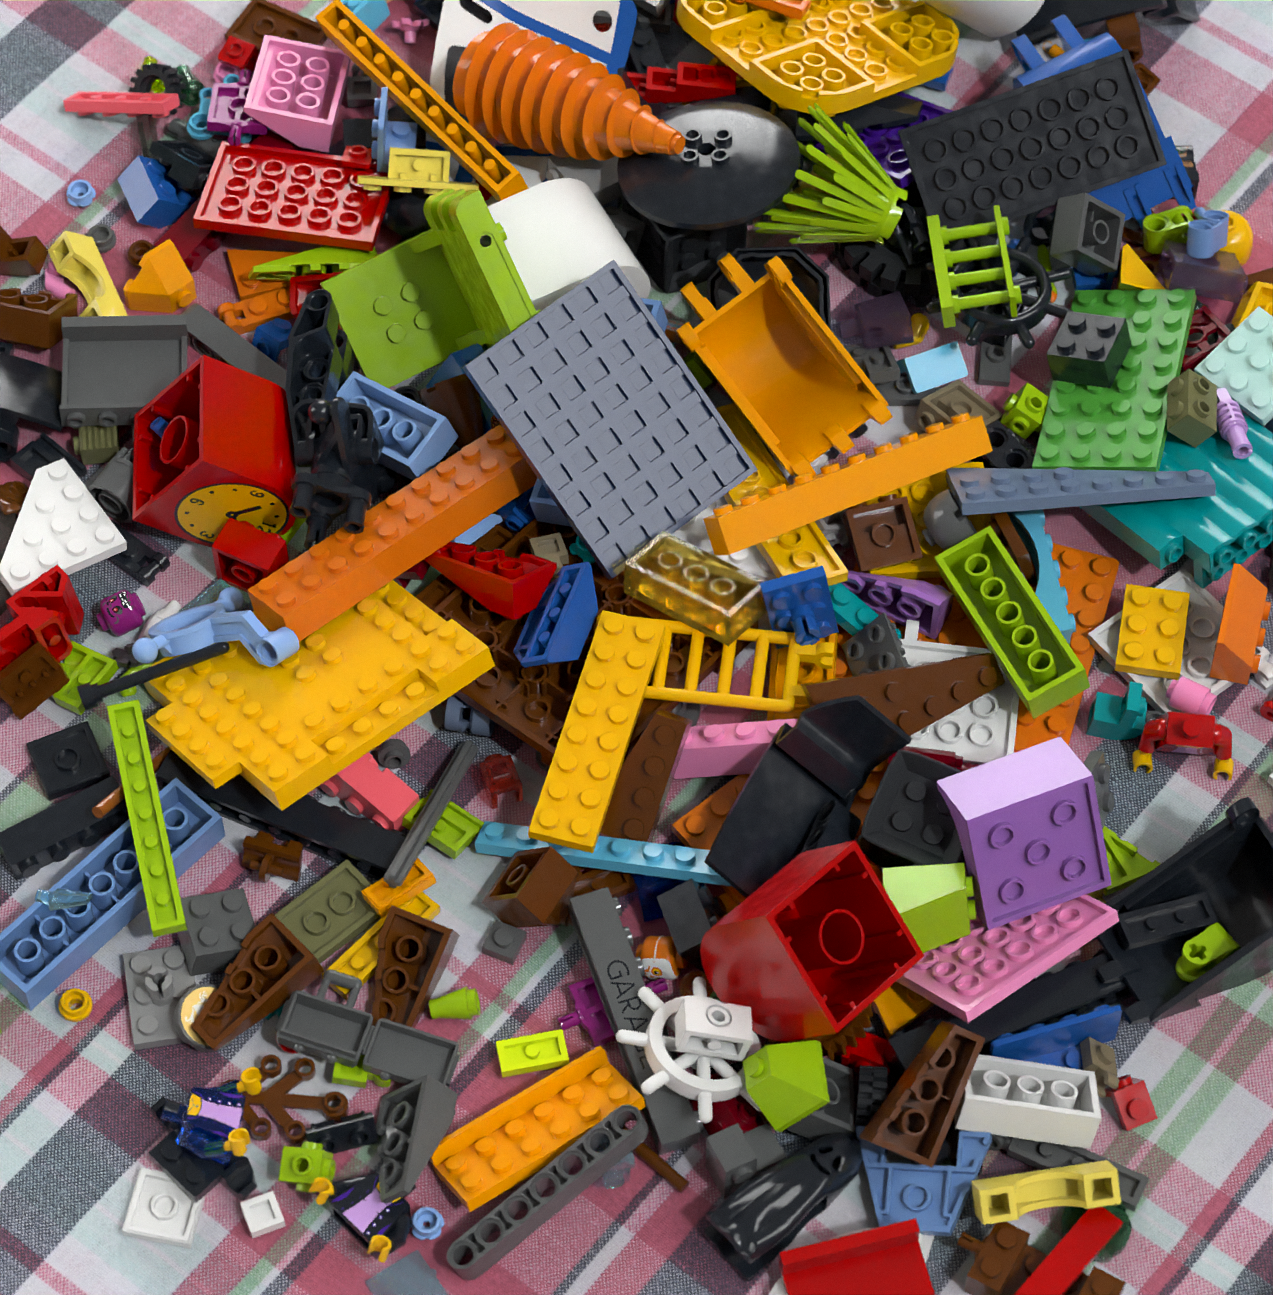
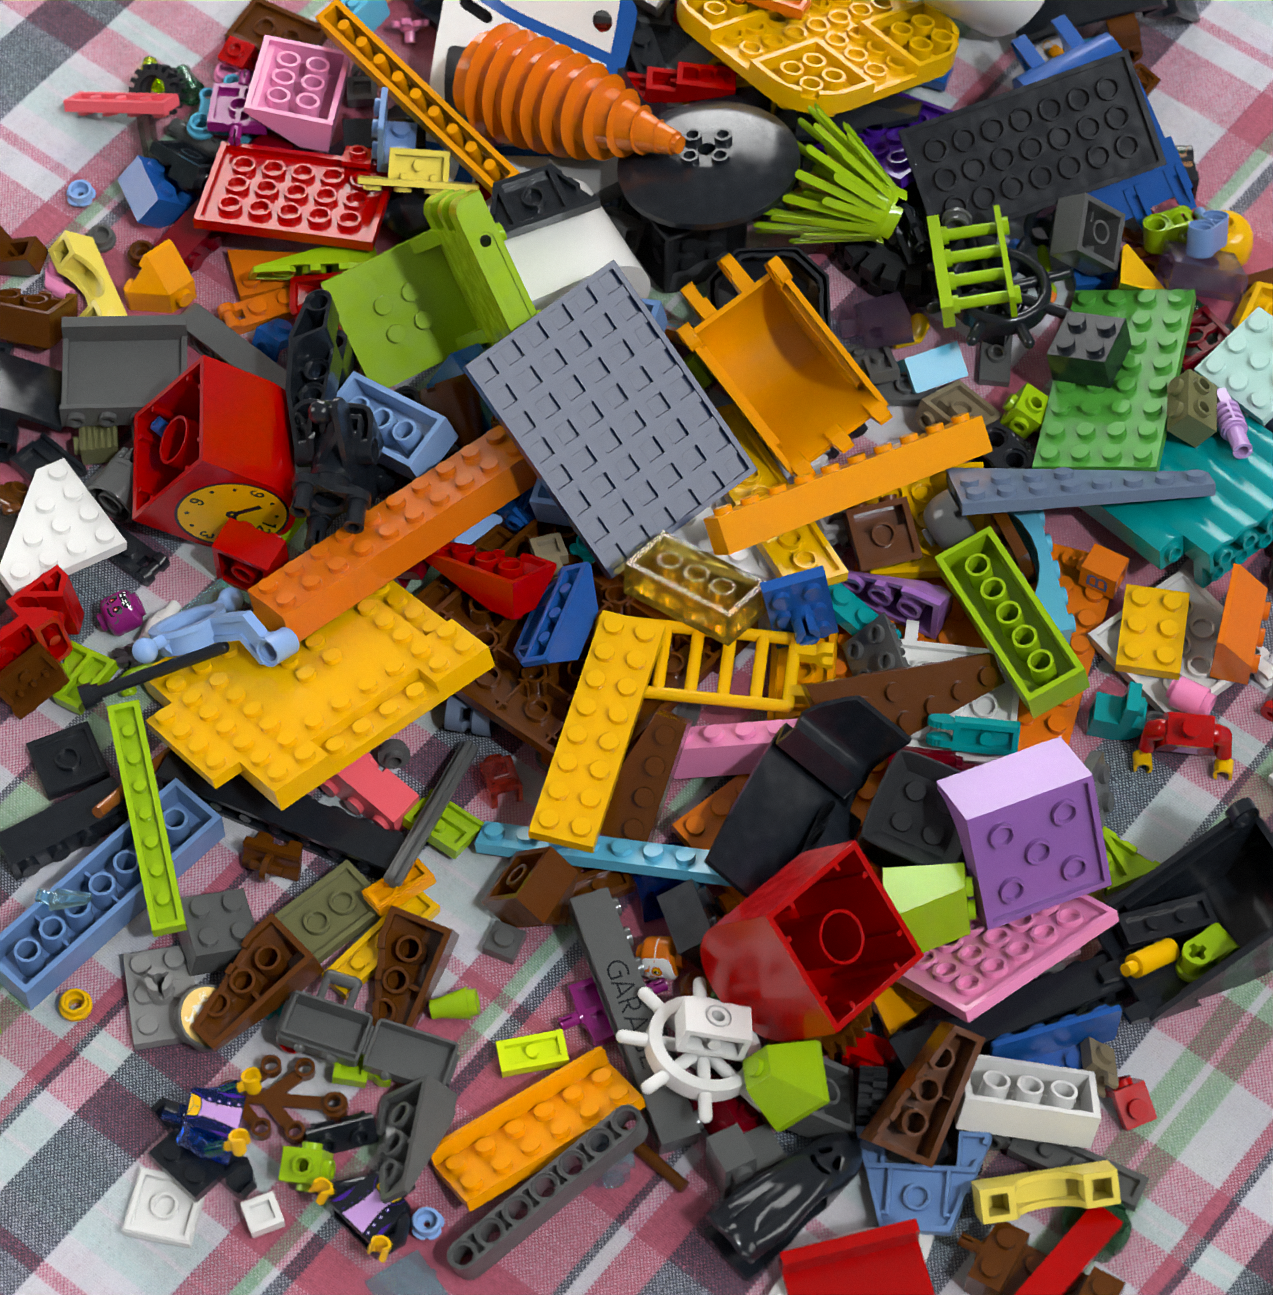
none -> black wing [490,163,601,239]
none -> teal hinge [925,713,1021,756]
none -> dark grey plate [941,208,972,229]
none -> orange brick [1076,543,1130,599]
none -> yellow cylinder [1120,938,1180,978]

